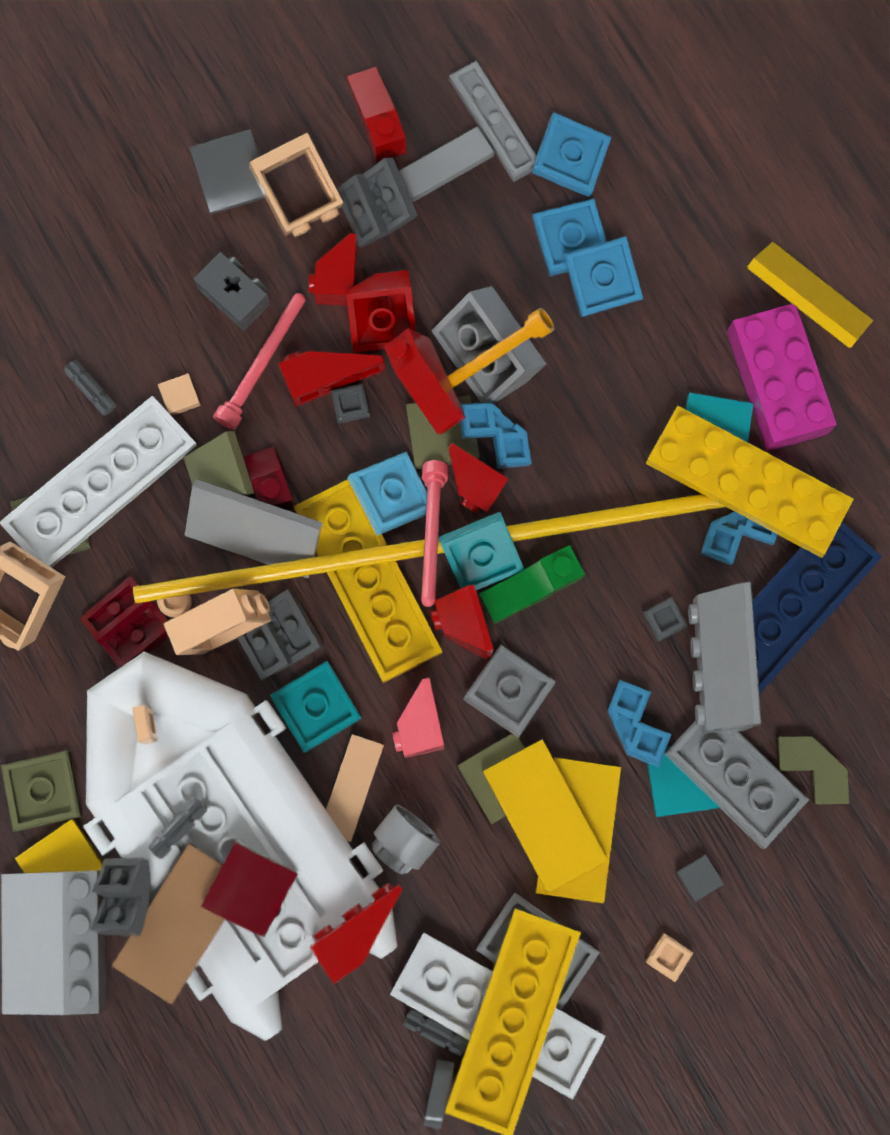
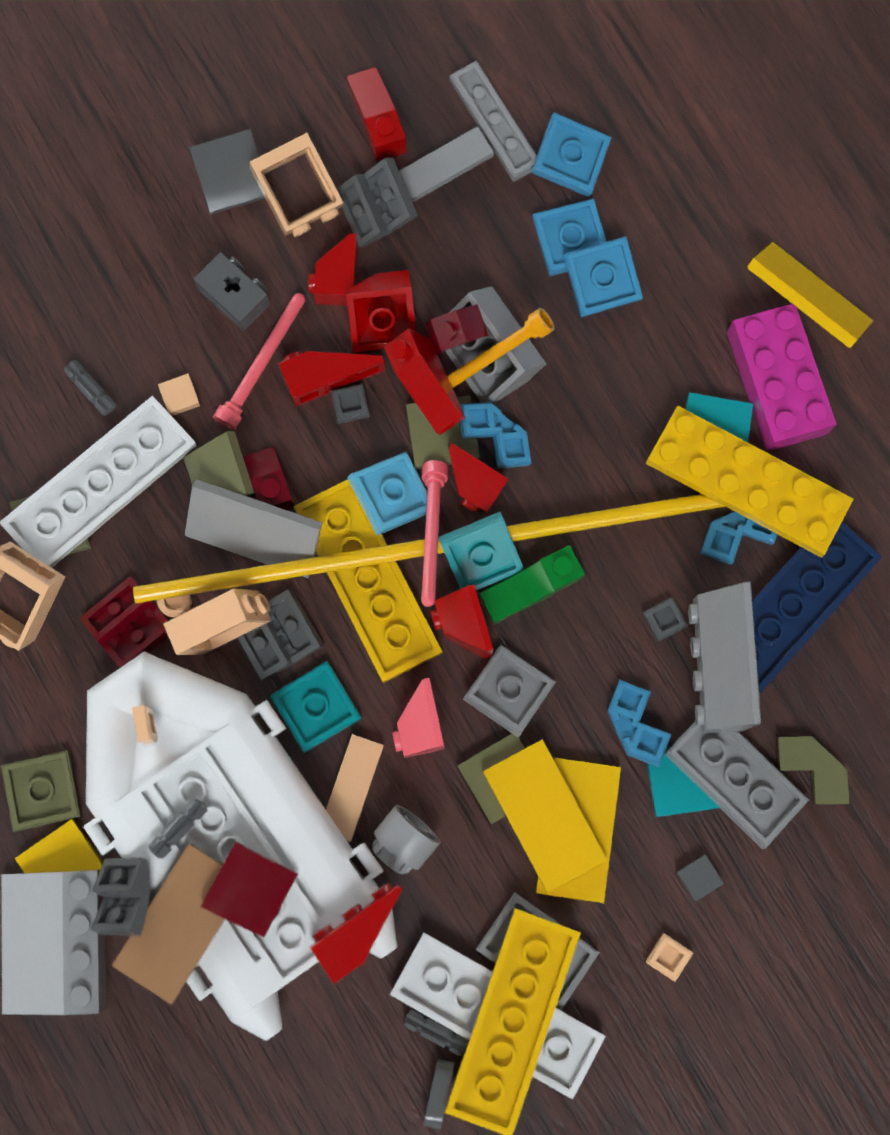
none -> dark red slope [425,304,489,354]

